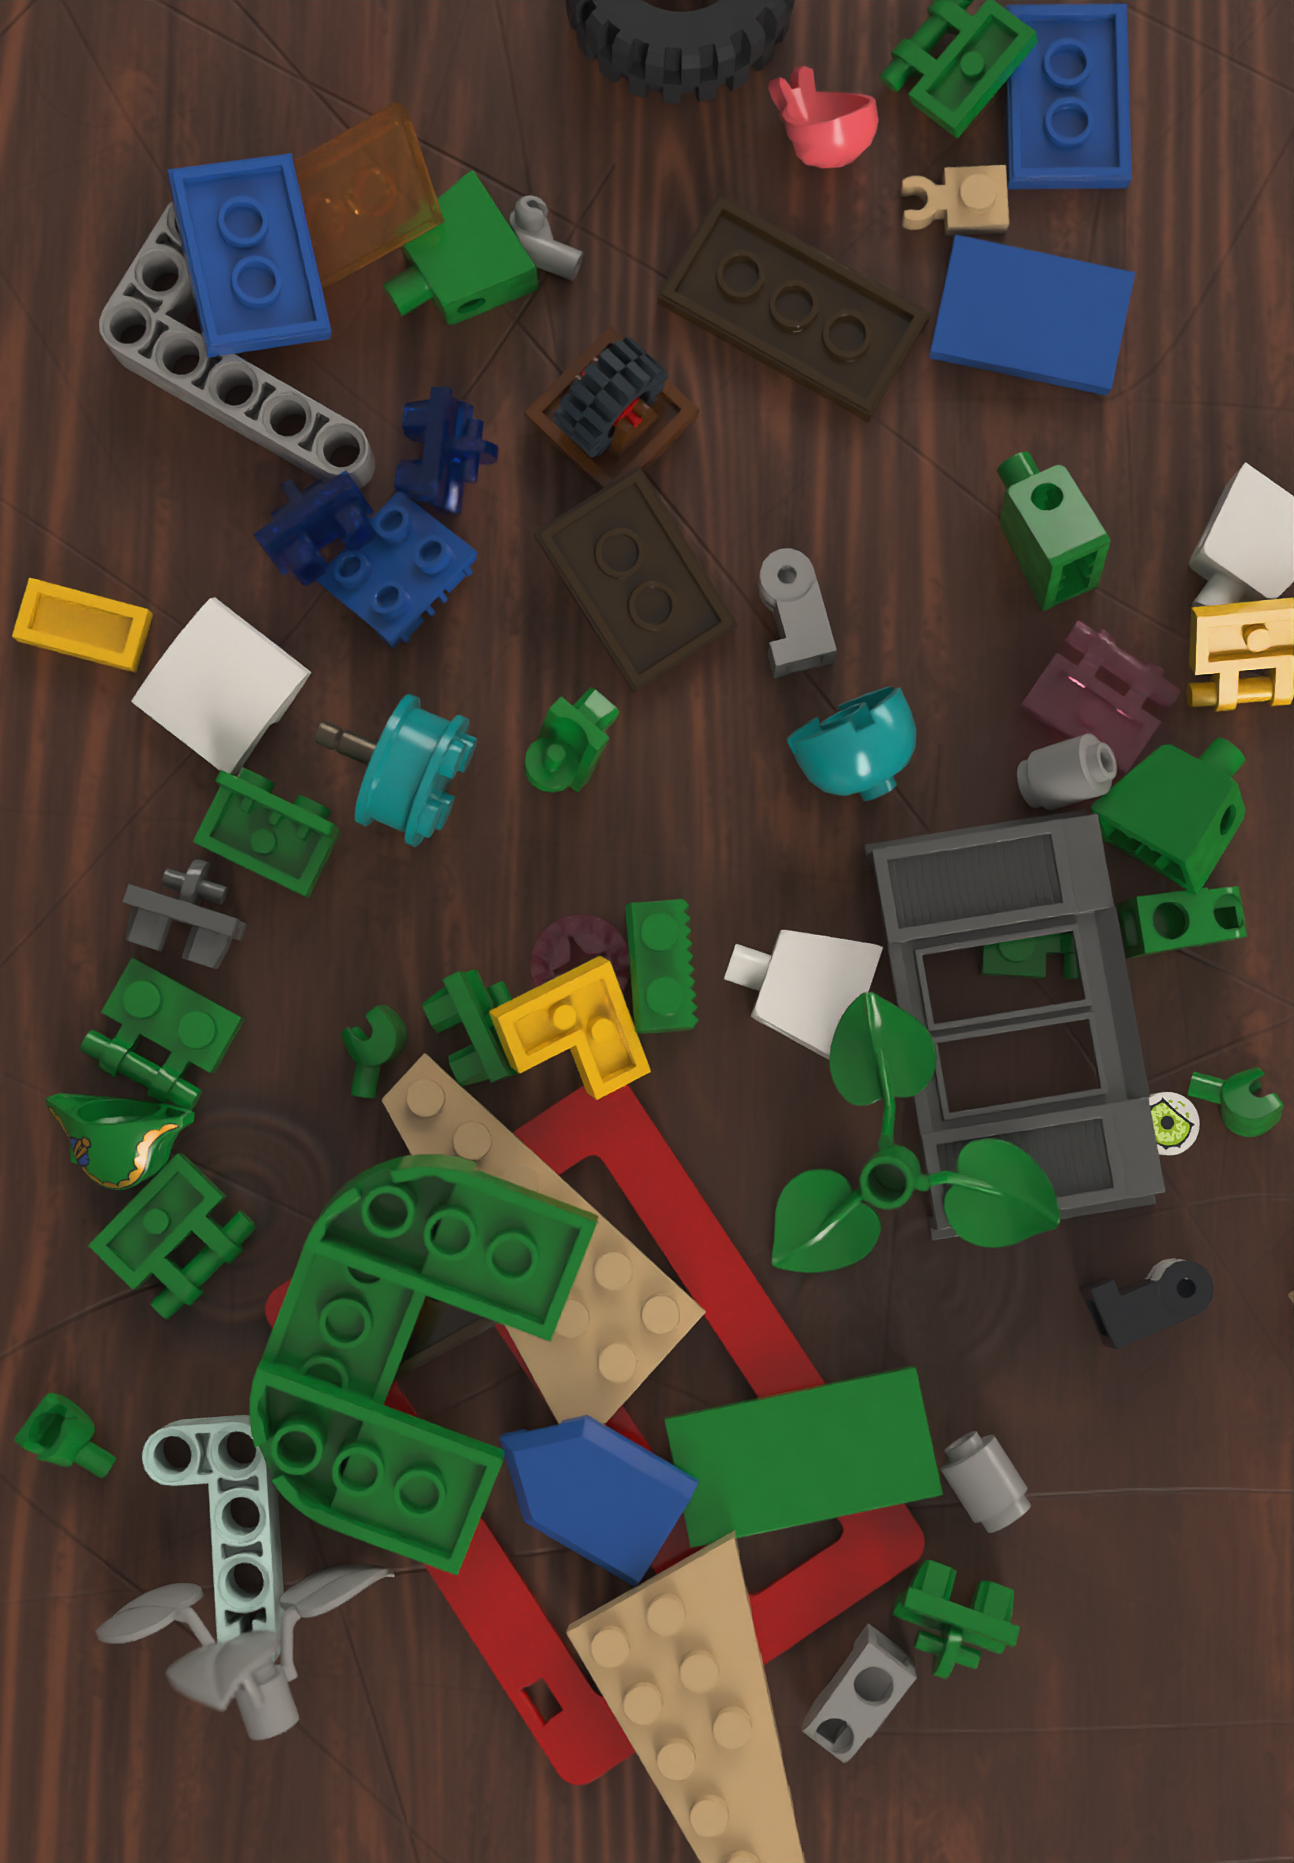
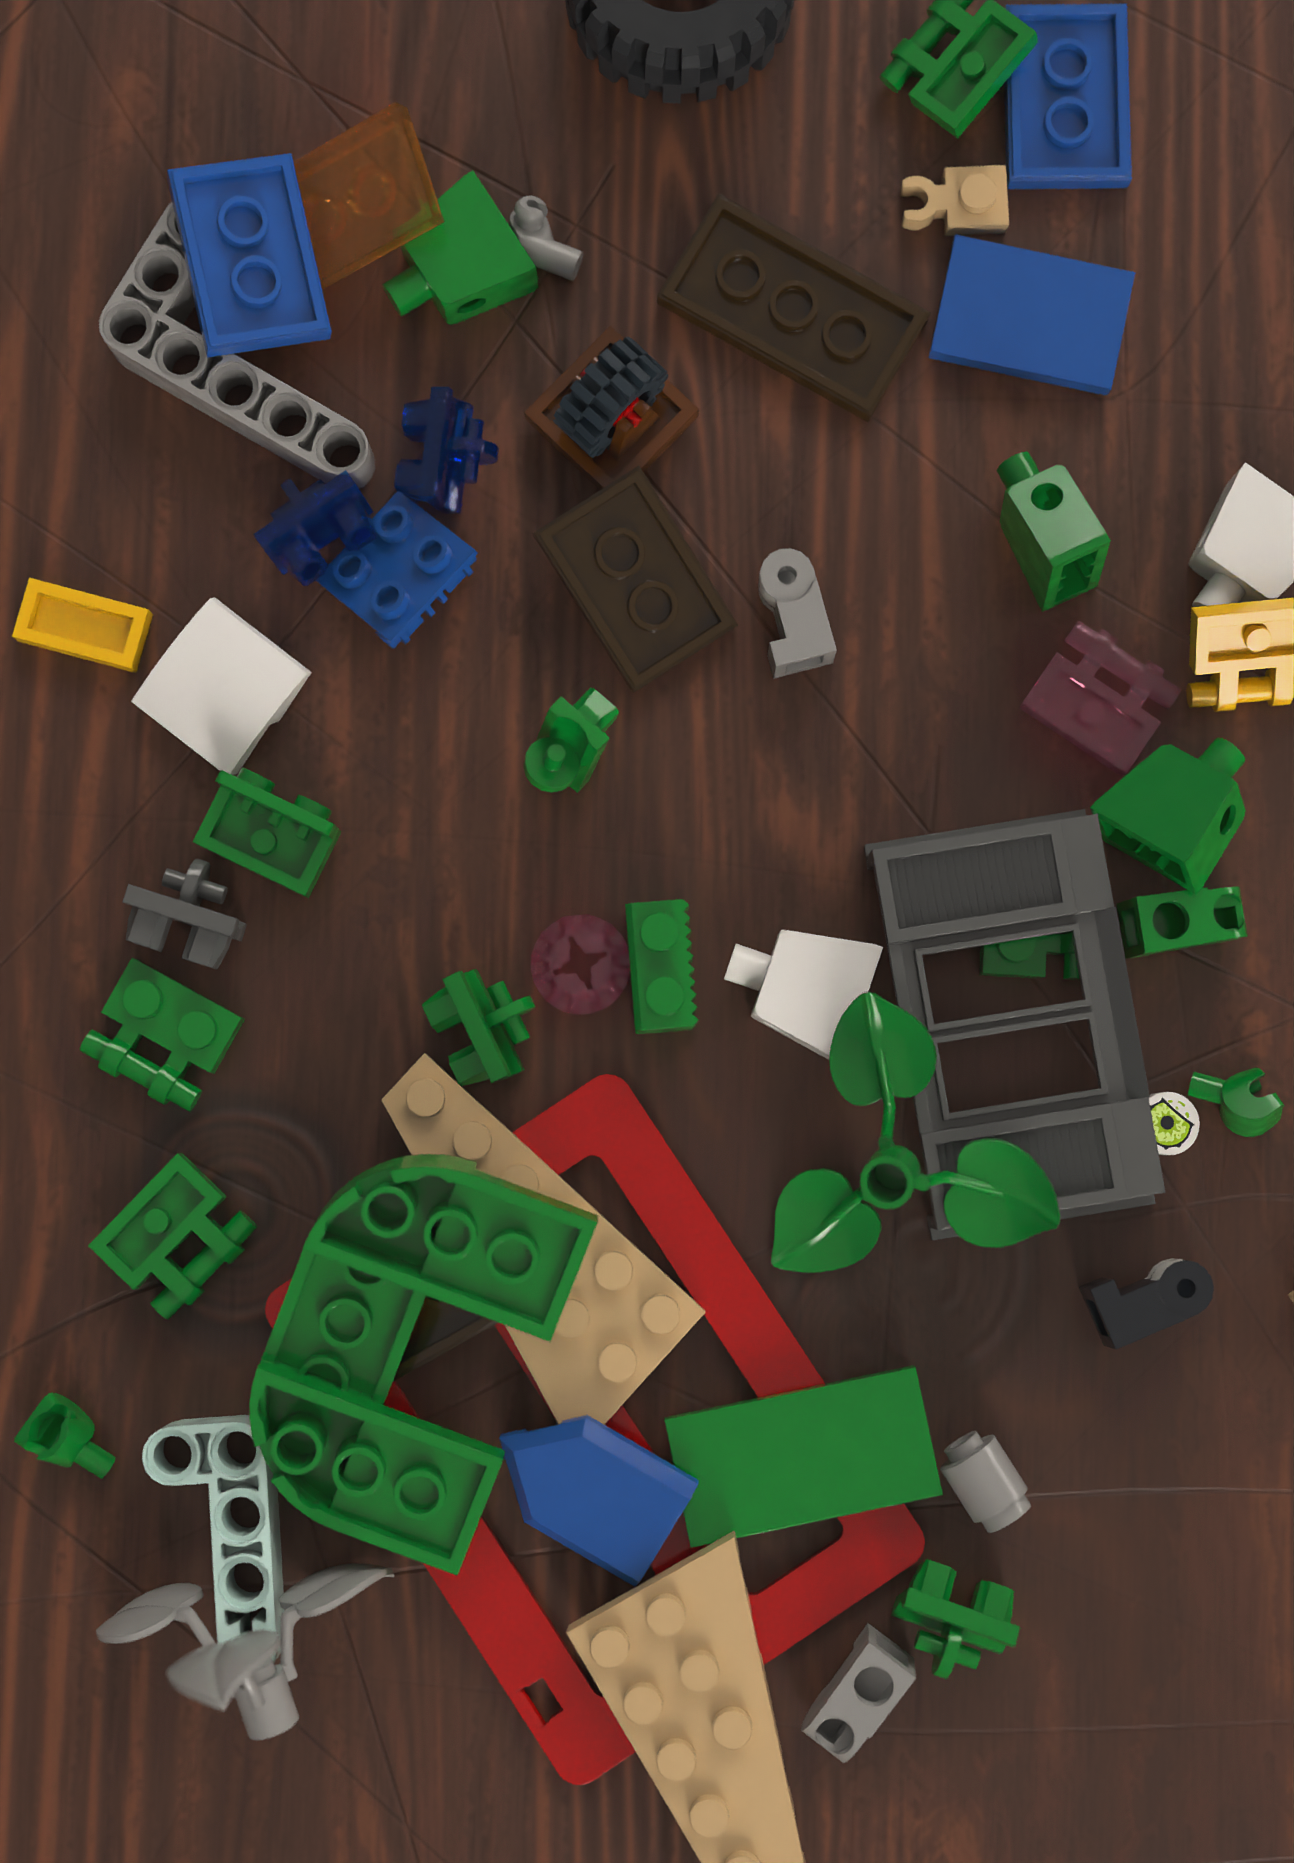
green hat [45,1093,195,1190] -> none
teal wheel [314,694,478,847] -> none
green piece [339,1005,408,1099] -> none
yellow plate [489,956,651,1100] -> none
coral piece [768,66,879,169] -> none
teal cylinder [786,686,917,801] -> none
light grey brick [1017,734,1117,810] -> none

